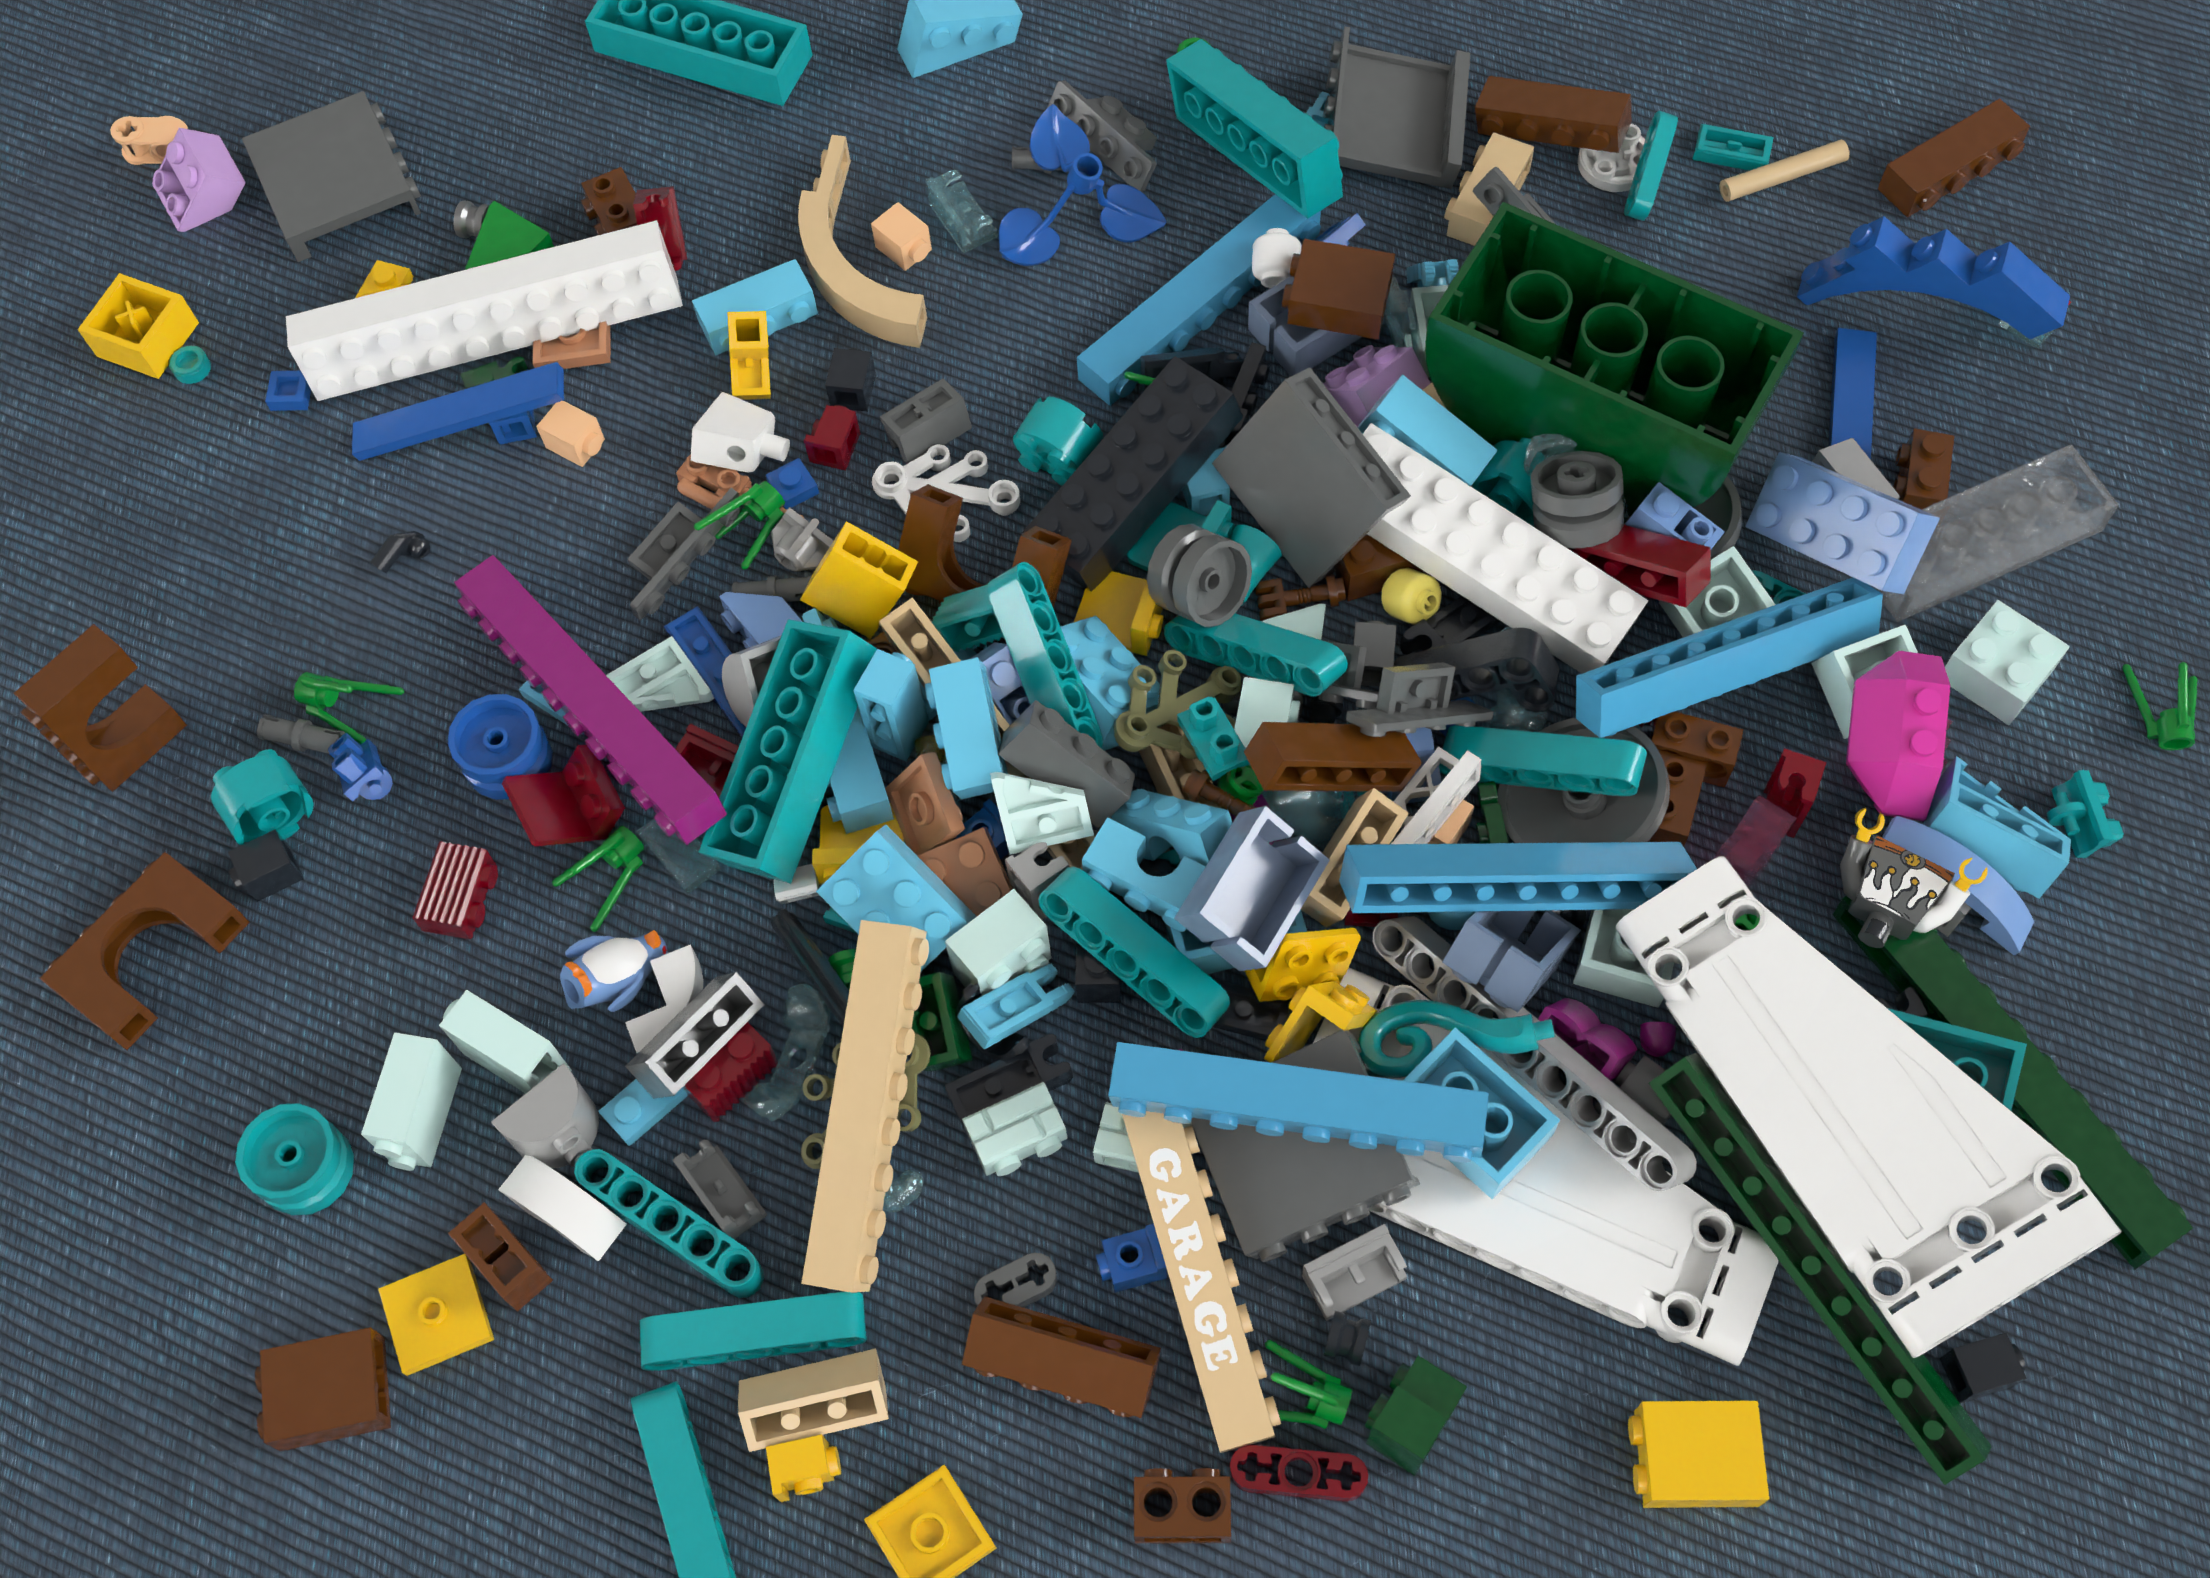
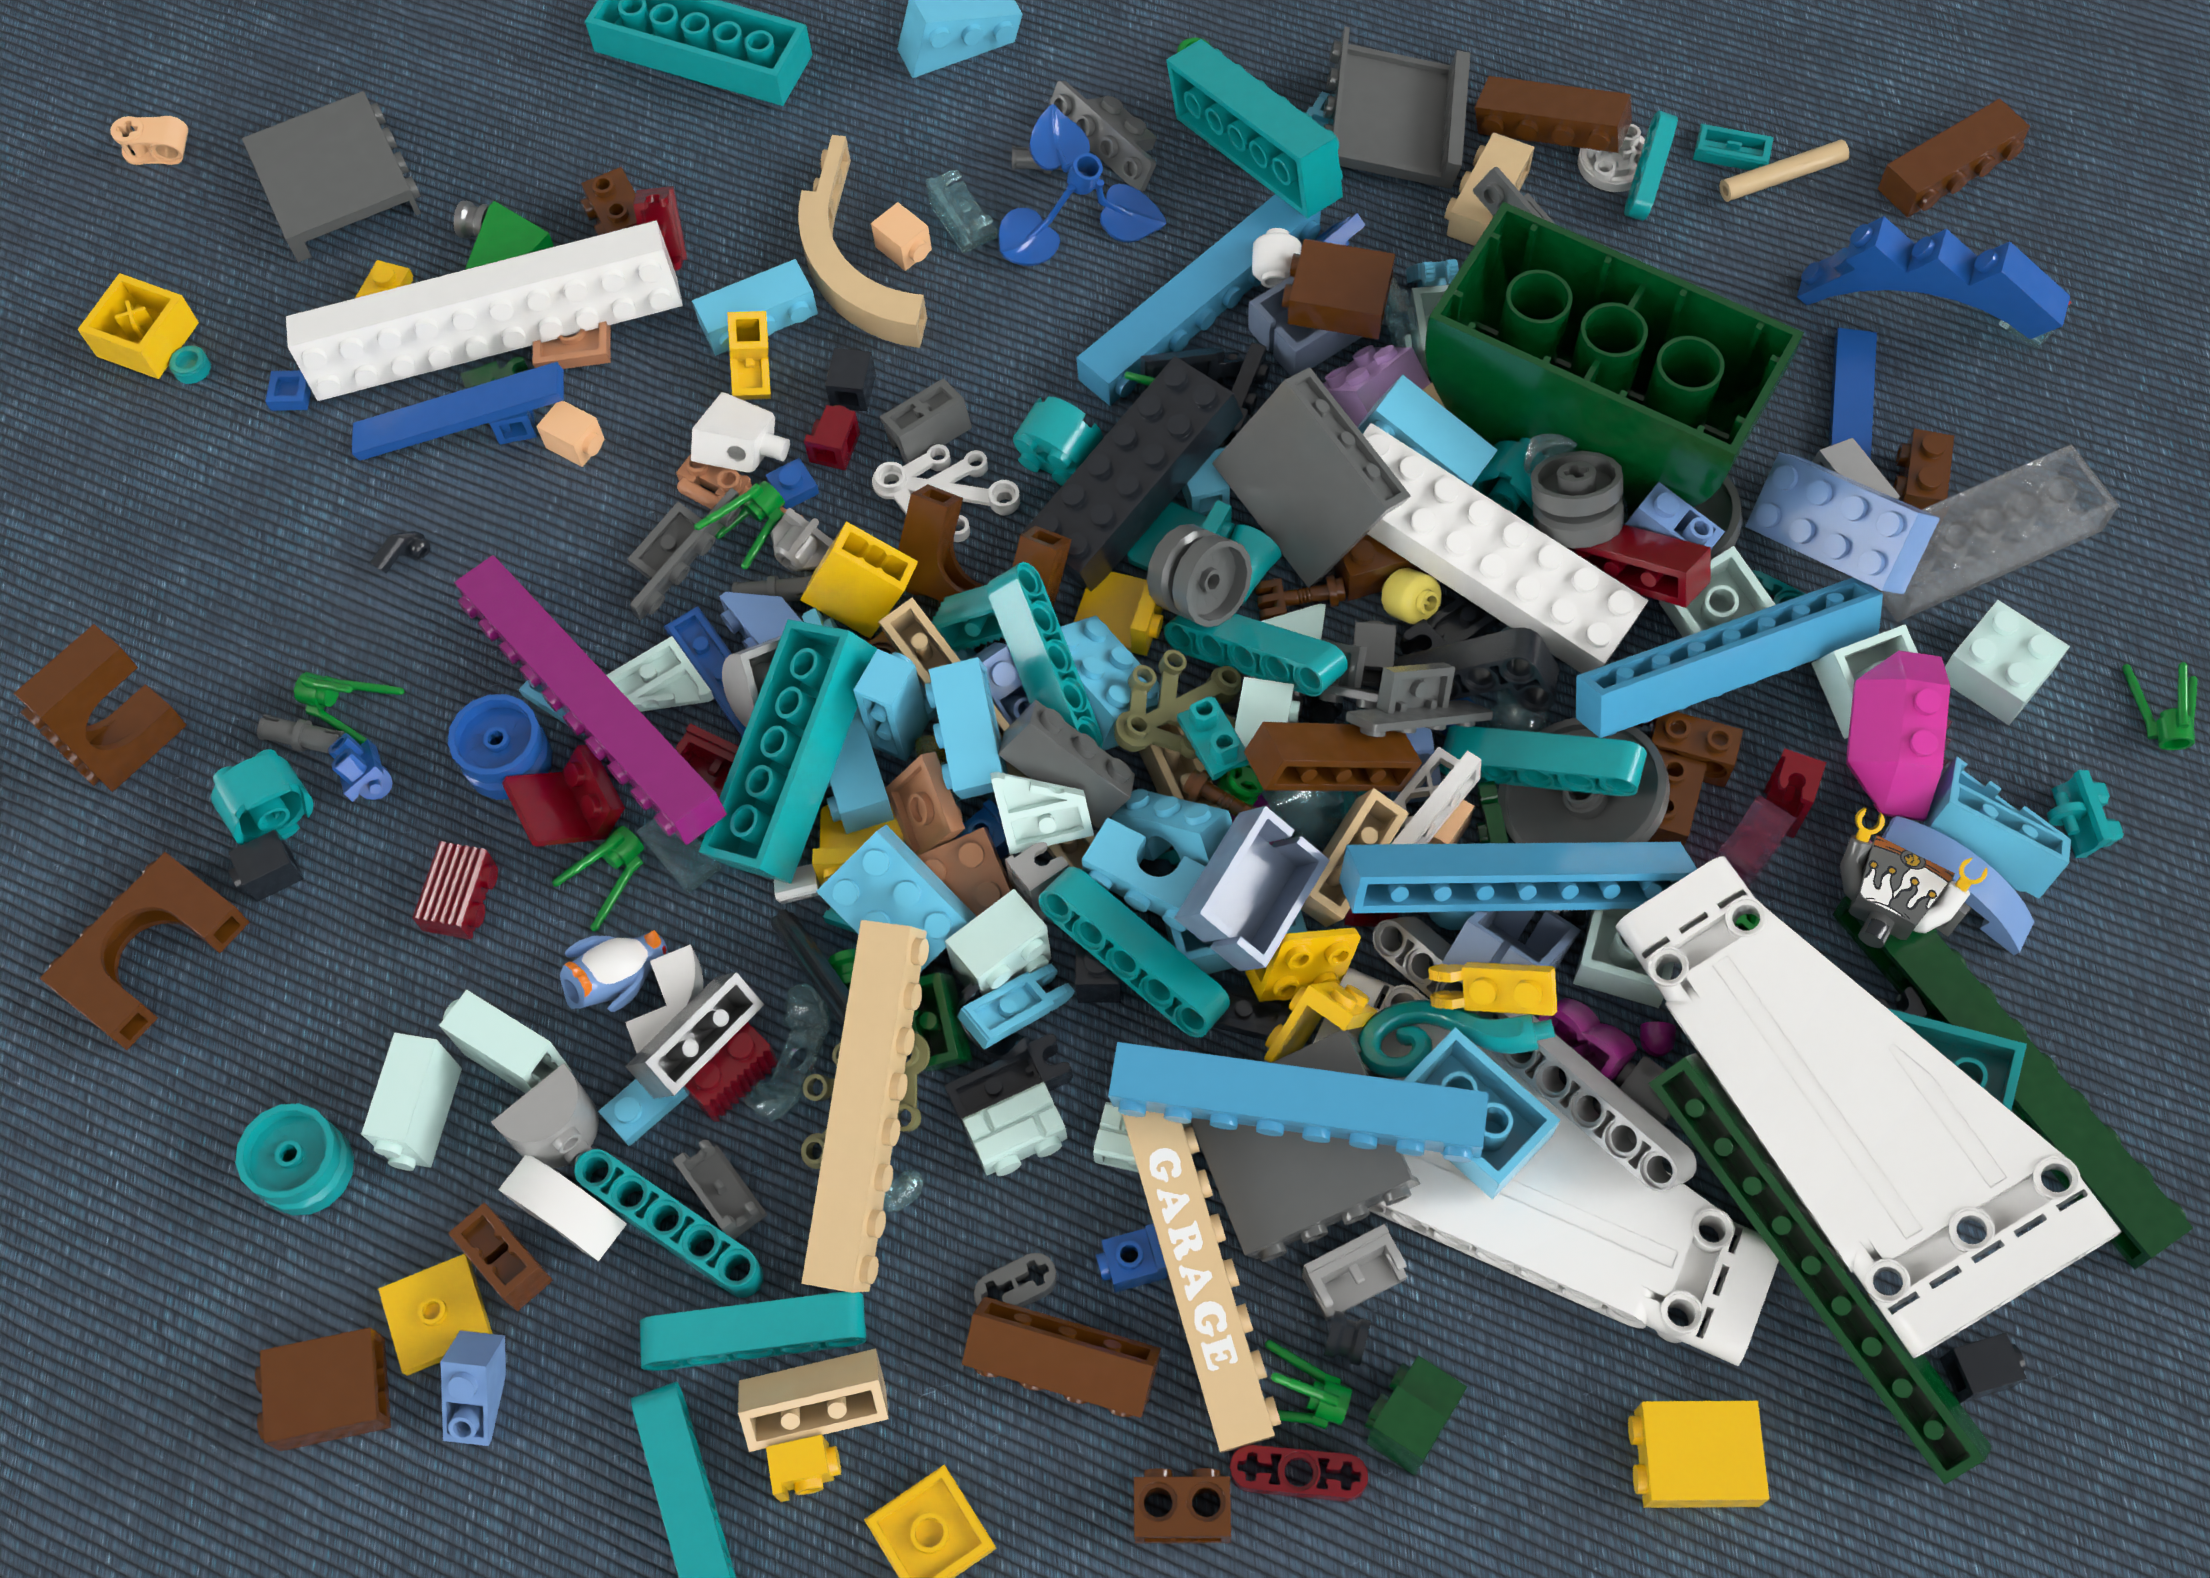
lavender slope [152,128,246,232] -> none
none -> medium blue slope [440,1330,506,1446]
none -> yellow hinge [1428,962,1557,1016]

